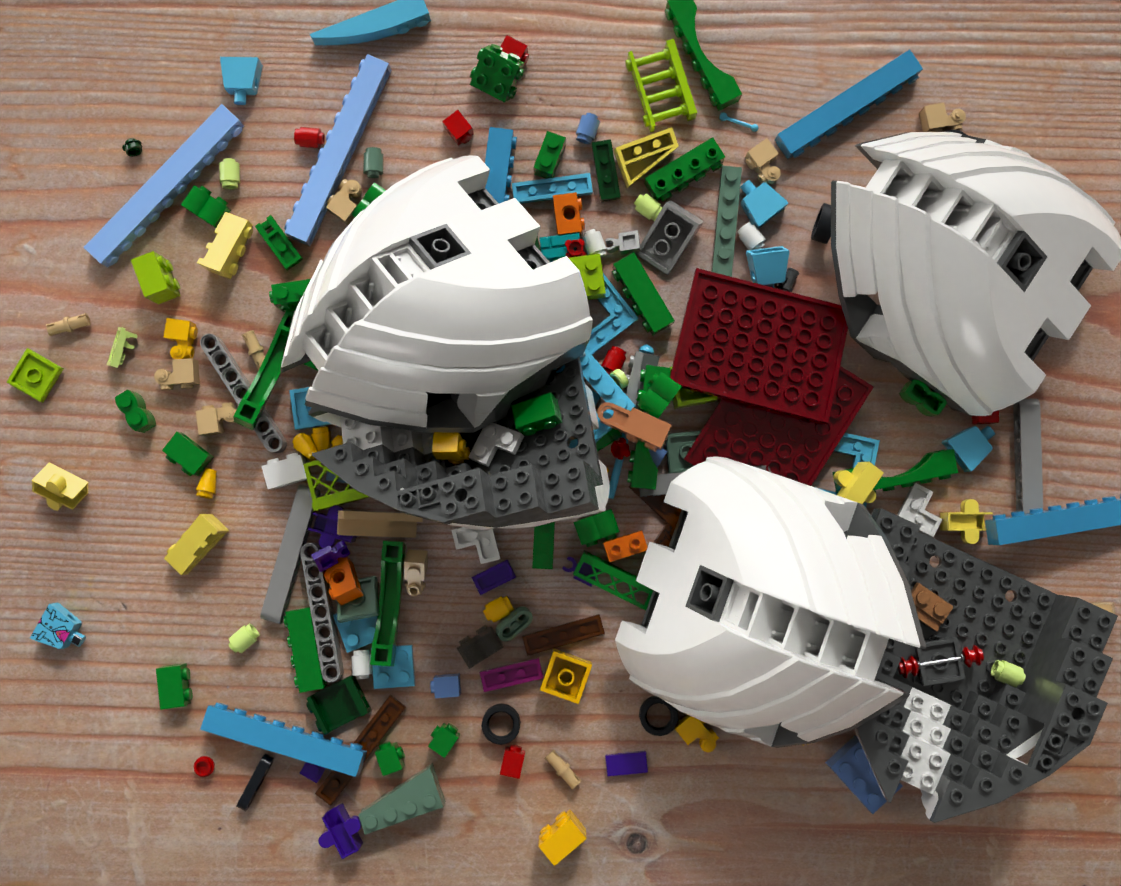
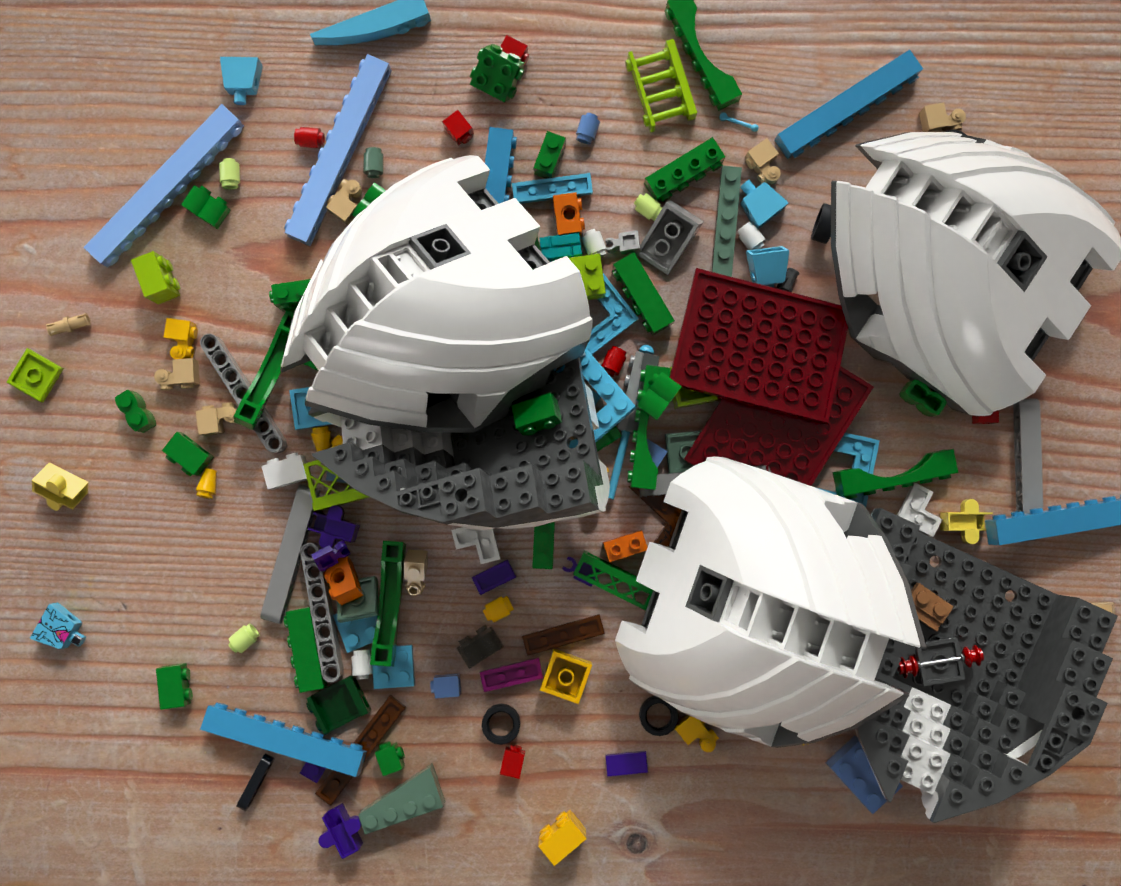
yellowish green plate [107,327,138,368] -> none
dark green plate [122,138,142,157] -> none
light yellow wedge [164,514,229,575] -> none
red plate [194,756,215,777] -> none
light yellow wedge [197,212,253,279] -> none
tan pin [242,330,265,371] -> none
green plate [255,215,303,271] -> none
yellow cone [292,433,318,462] -> none
tan panel [337,510,423,538] -> none
green brick [428,723,460,758] -> none
yellow brick [432,432,470,465] -> none
white plate [468,423,524,467] -> none
sand green plate [496,606,533,641] -> none
tan pin [544,750,582,789] -> none
red plate [565,239,586,258] -> none
green brick [573,509,620,547] -> none
dark green plate [591,139,621,202] -> none
nougat brick [597,402,672,452] -> none
yellowish green tile [610,369,629,389] -> none
red plate [611,437,630,460] -> none
light yellow wedge [613,127,679,189] -> none
light yellow piece [834,462,884,504] -> none
medium azure torso [942,426,995,472] -> none
yellowish green brick [991,660,1026,688] -> none

